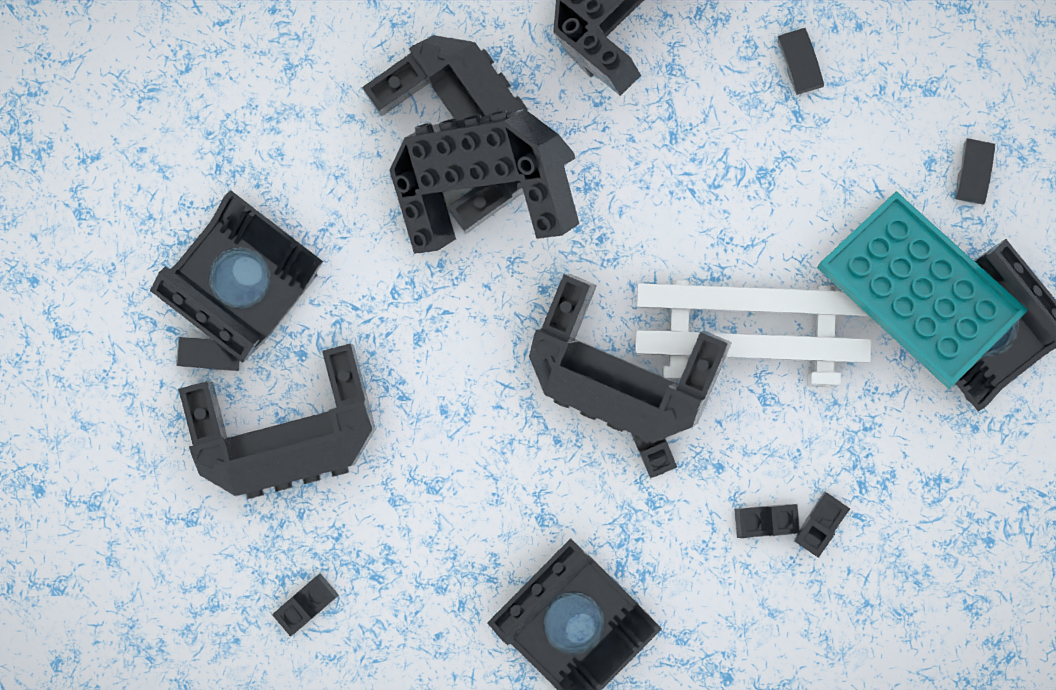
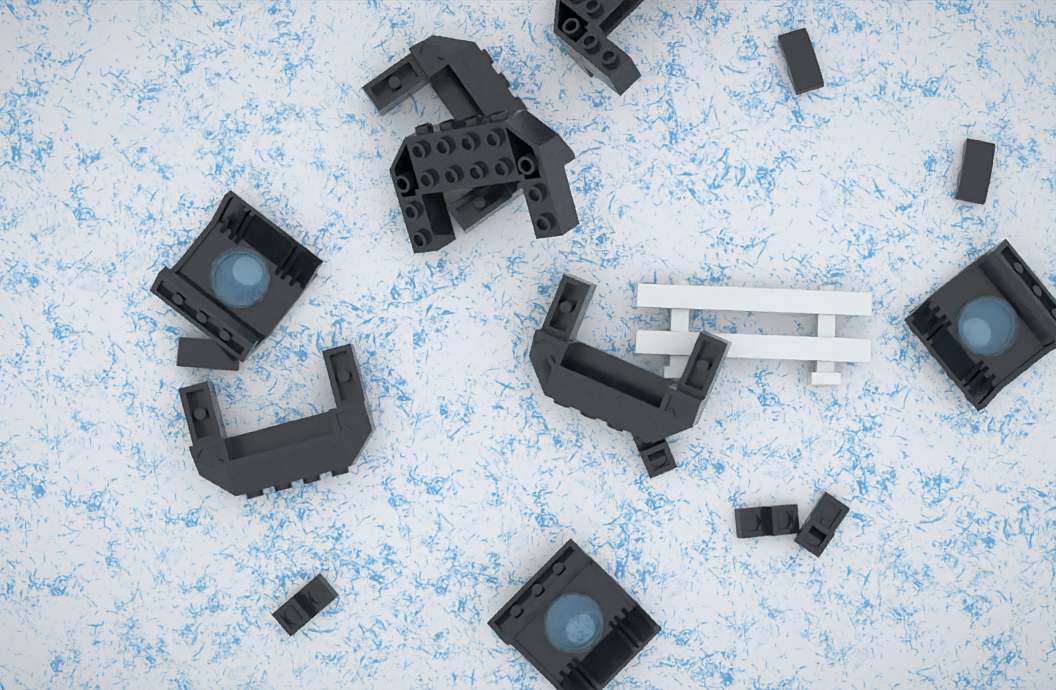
teal plate [817,191,1028,389] -> none

